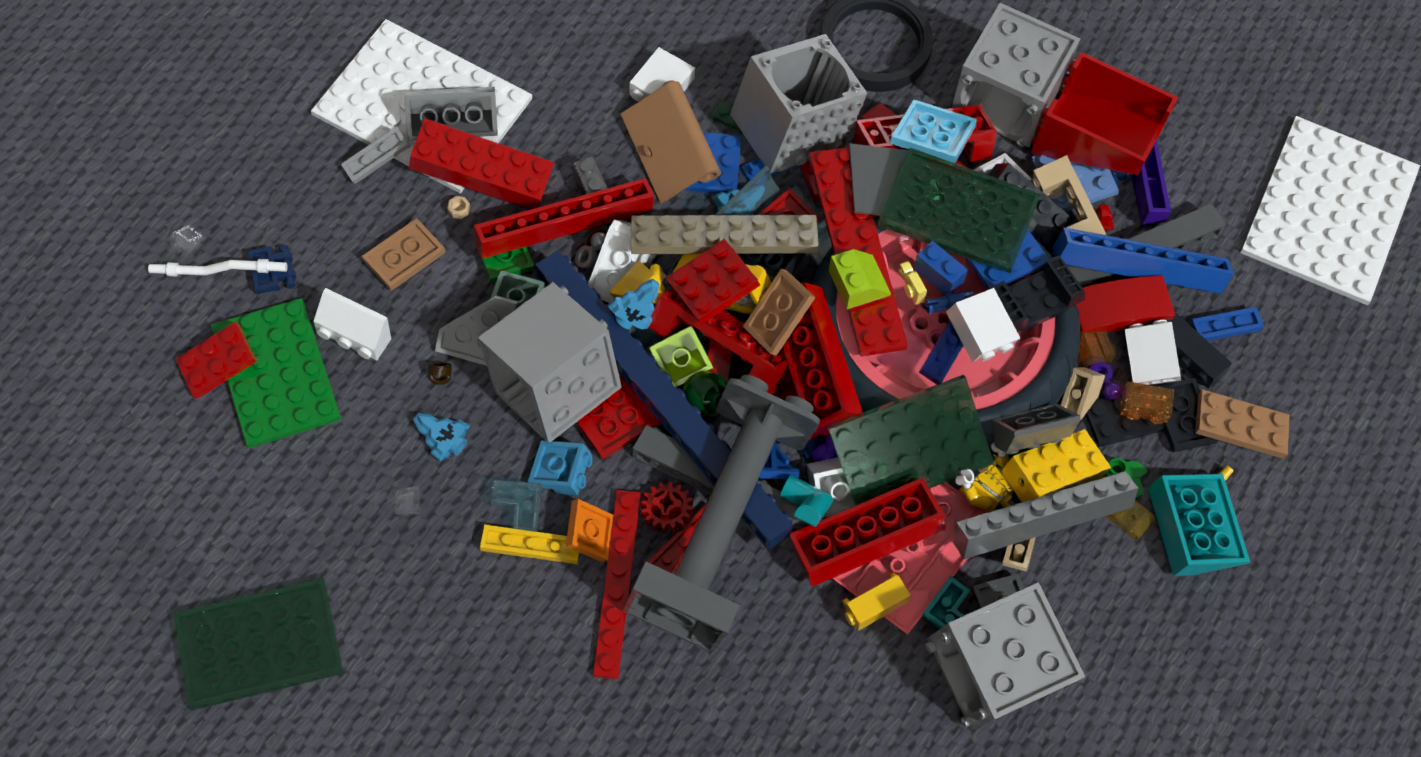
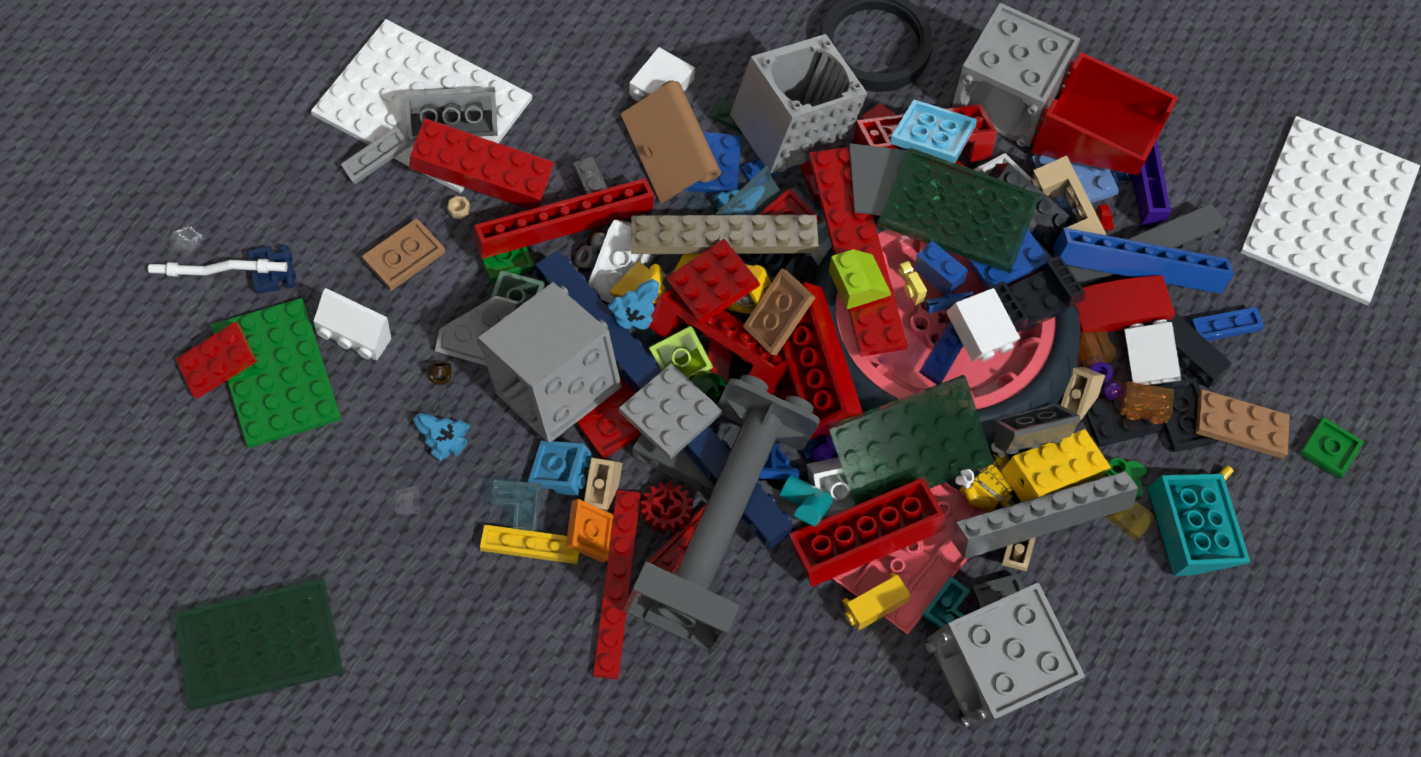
none -> tan slope [584,458,623,510]
none -> light grey plate [619,364,722,459]
none -> green plate [1299,417,1364,480]

